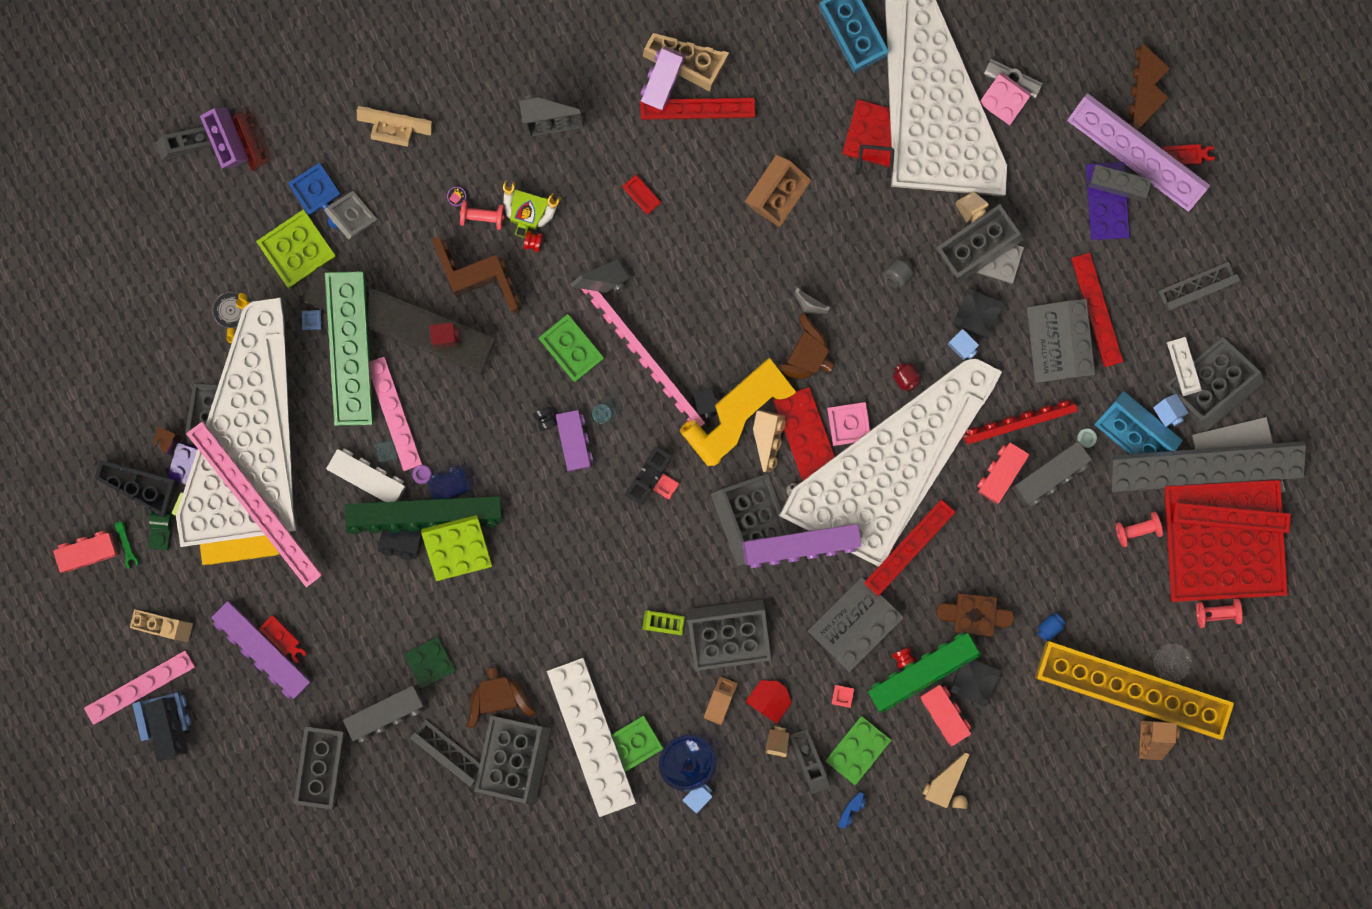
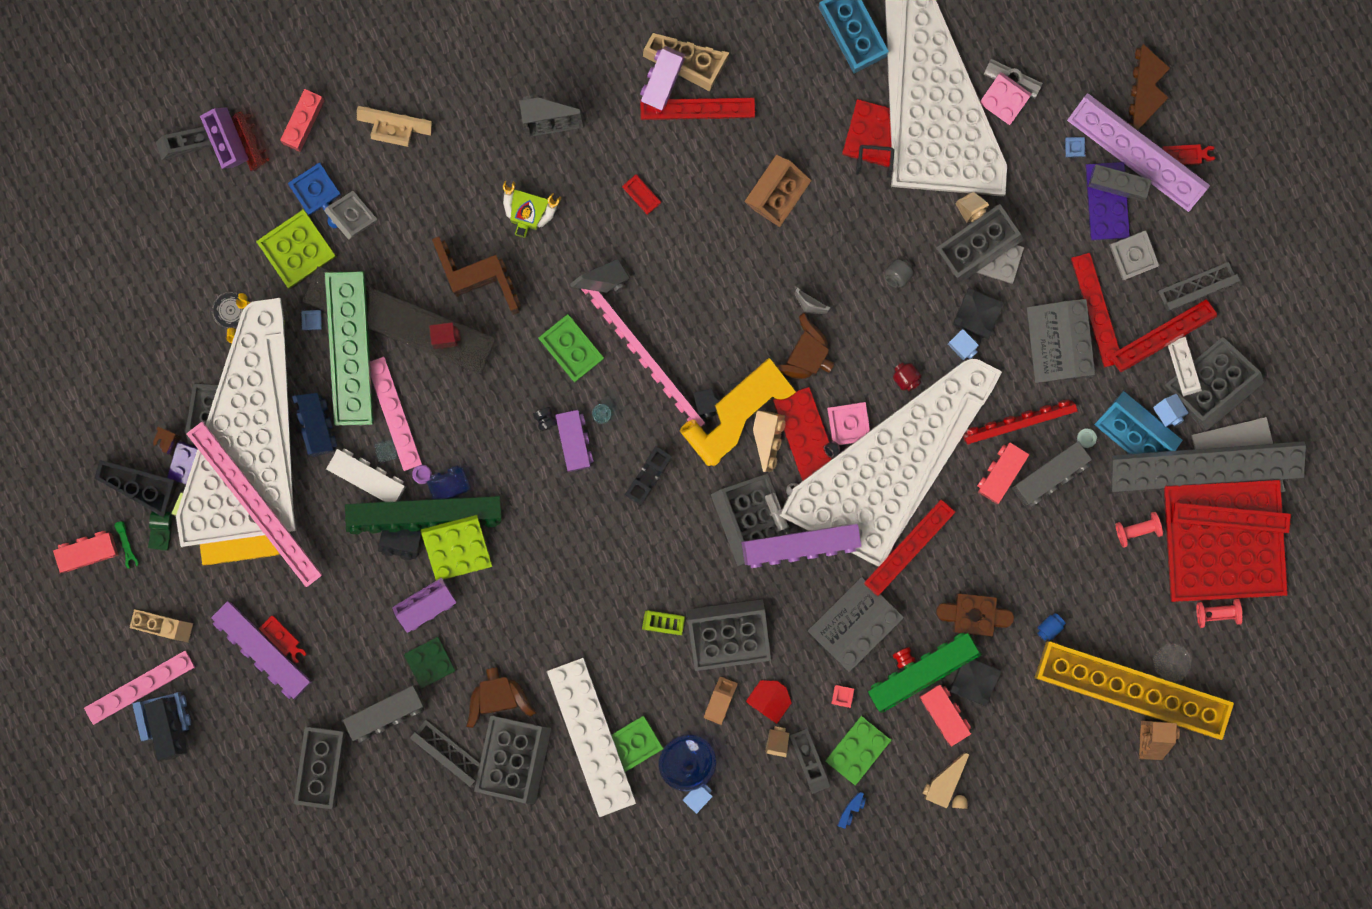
tile [447,187,467,207] -> none
coral hose [460,200,504,230] -> none
red wheel [524,231,543,253] -> none
coral tile [653,474,679,500] -> none
none -> coral brick [280,89,324,152]
none -> dark blue wedge [292,393,337,457]
none -> medium lavender brick [392,577,456,633]
none -> light grey axle [765,493,789,532]
none -> black hinge [823,441,840,458]
none -> medium blue tile [1065,137,1085,157]
none -> light grey plate [1109,230,1159,280]
none -> red plate [1110,299,1217,373]

